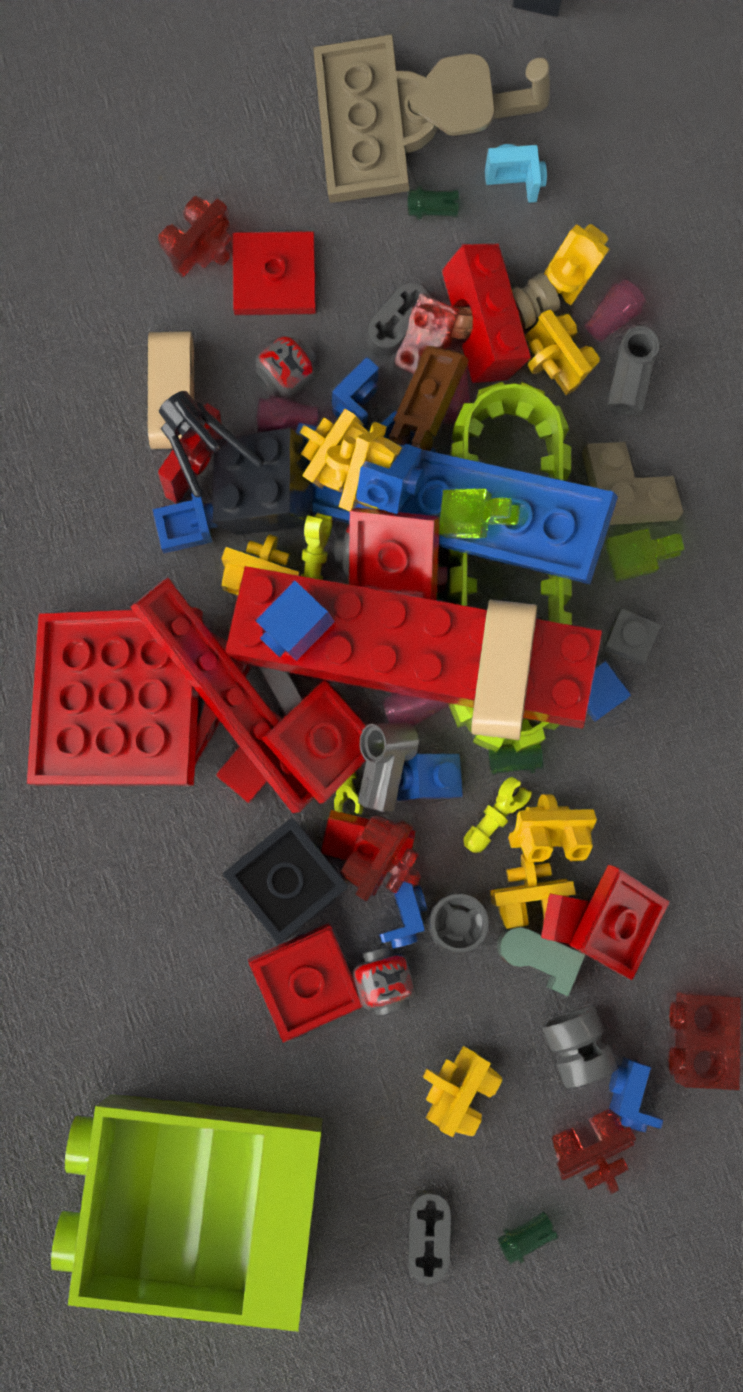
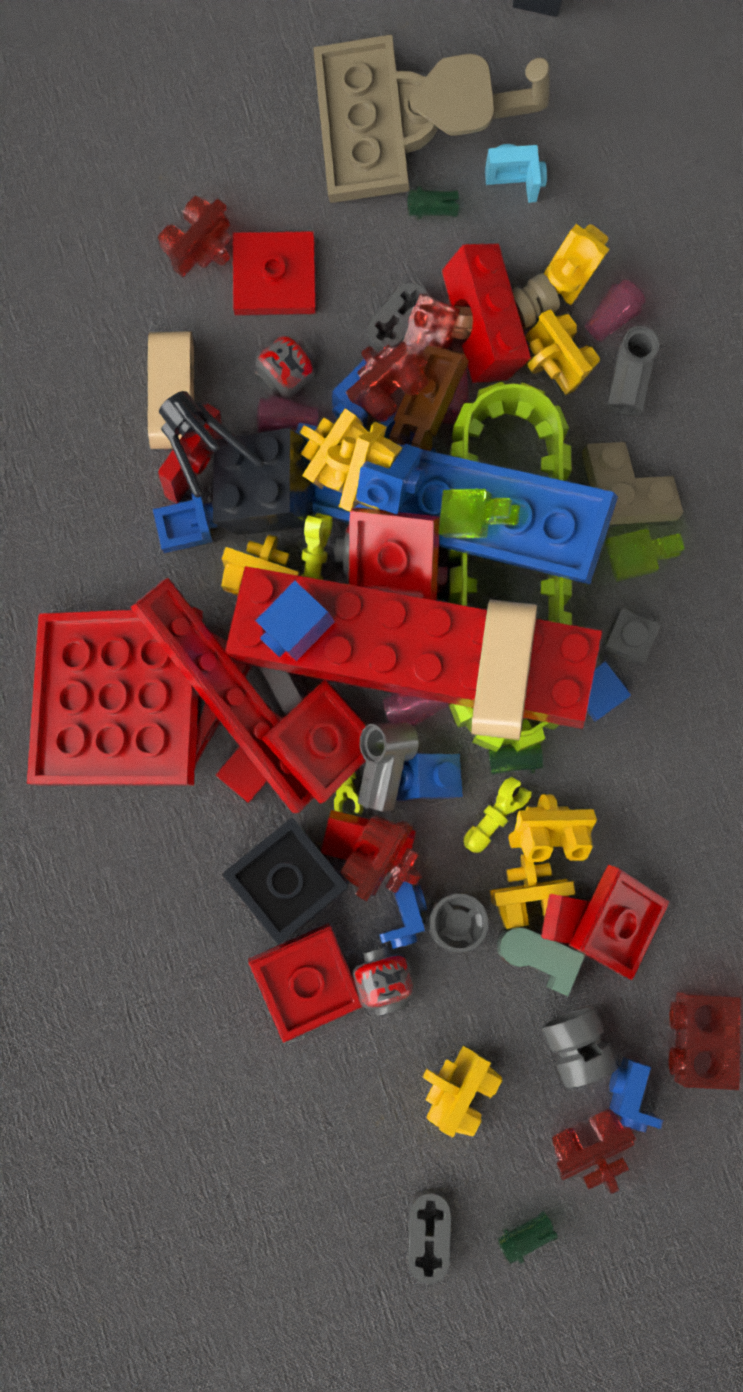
lime brick [51,1094,323,1332] -> none
none -> clear red hips [345,342,429,422]

